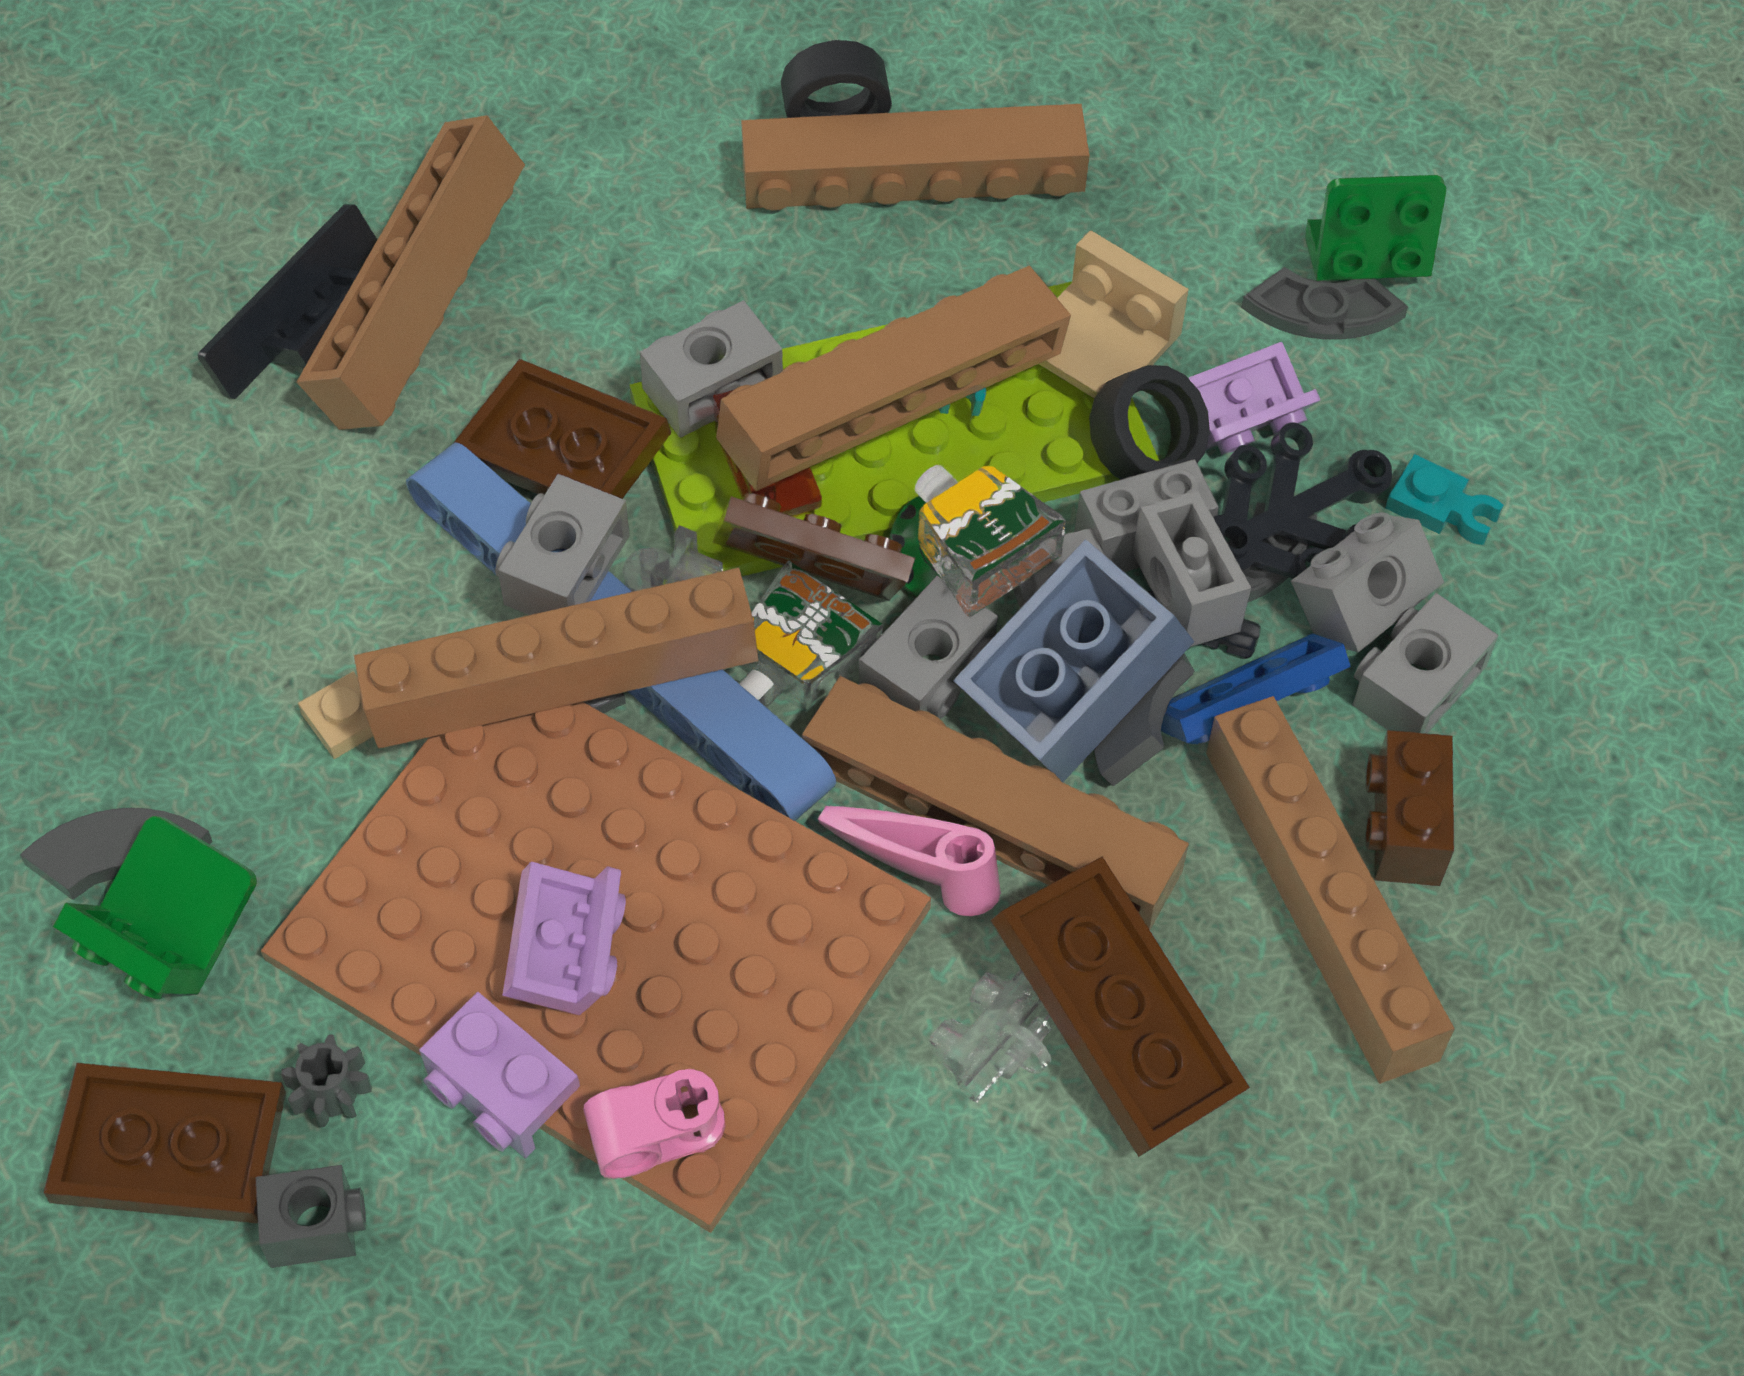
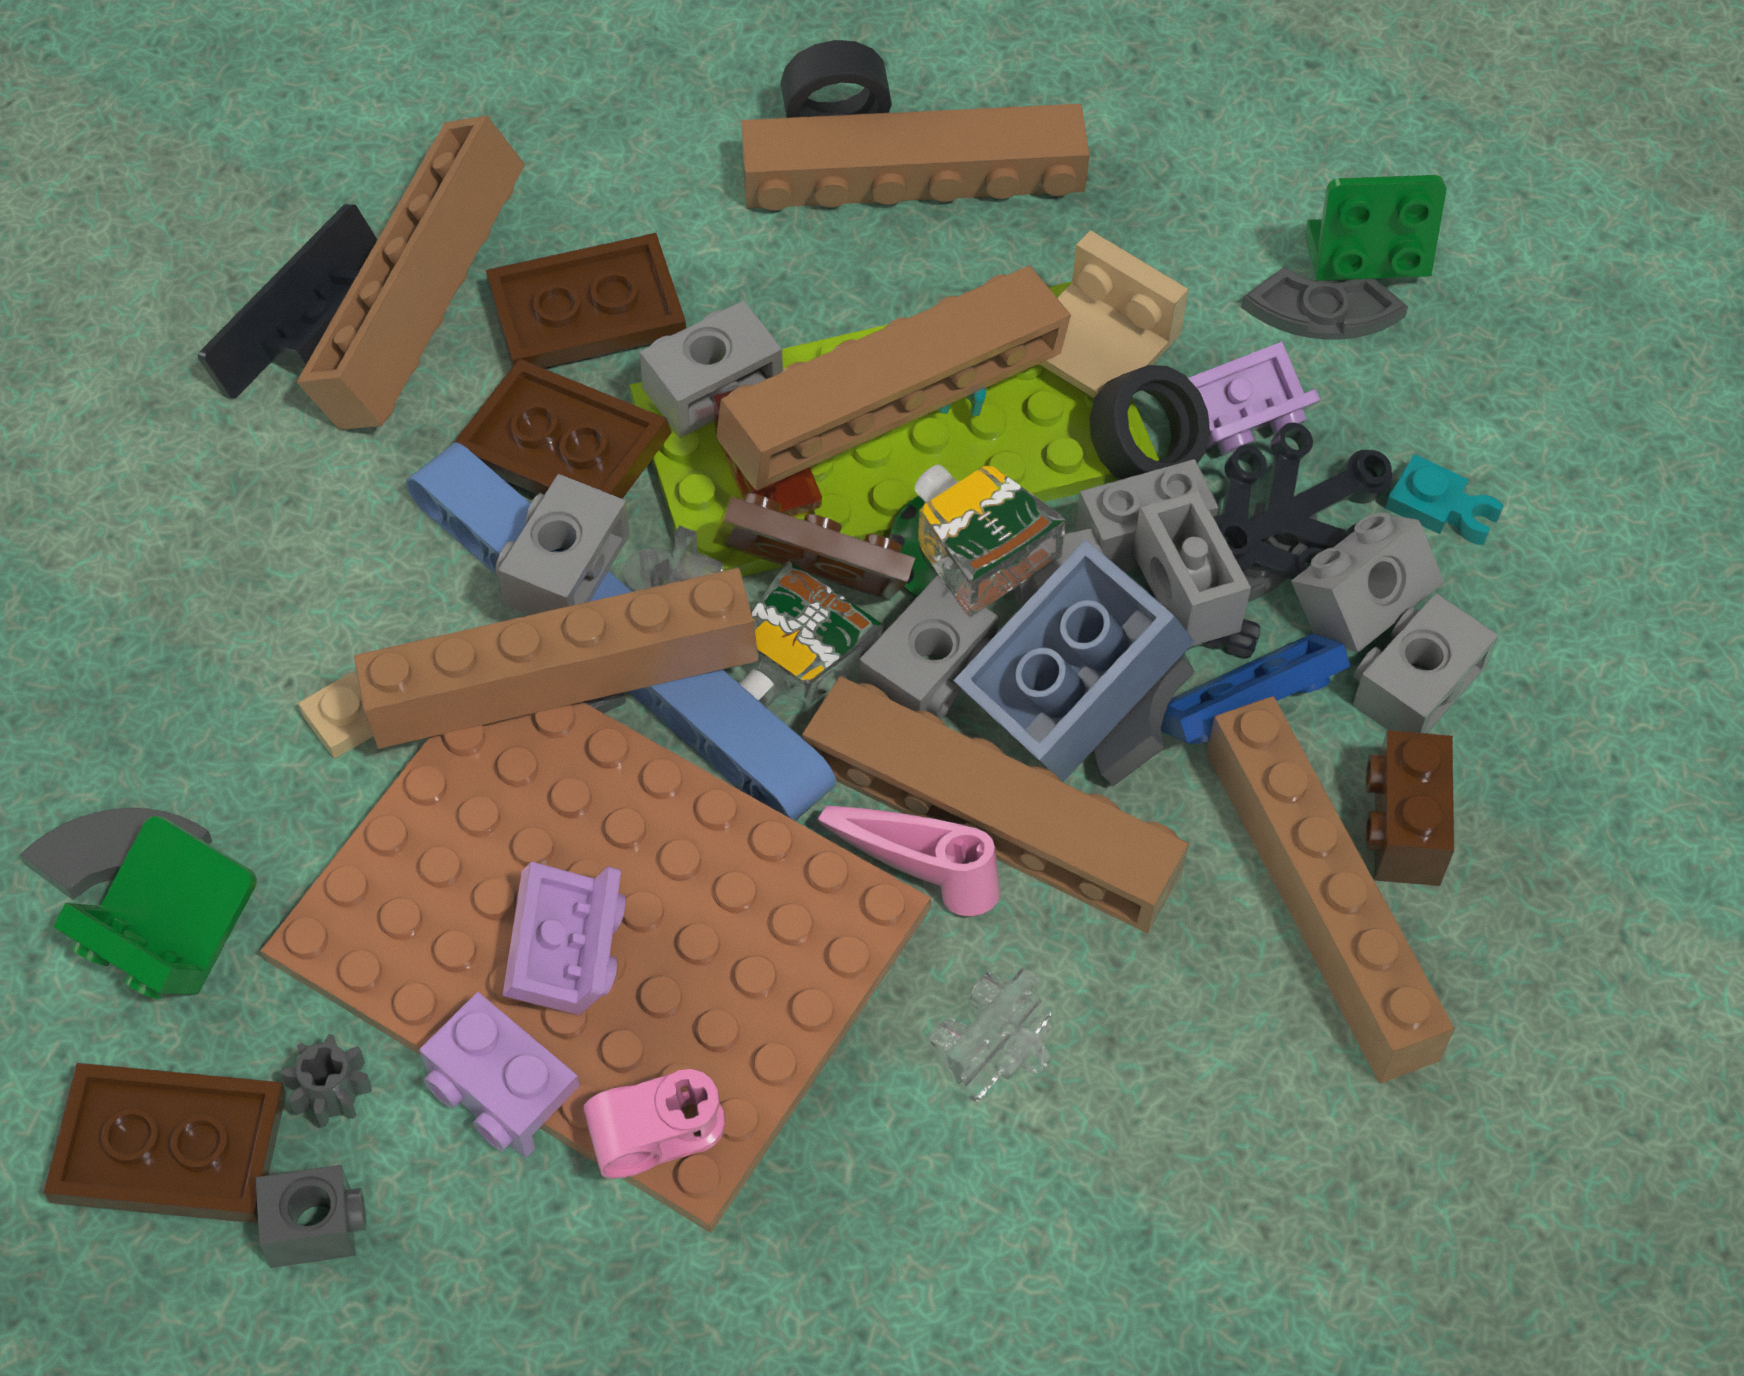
reddish brown plate [990,856,1250,1157] -> none
none -> reddish brown plate [486,233,686,368]

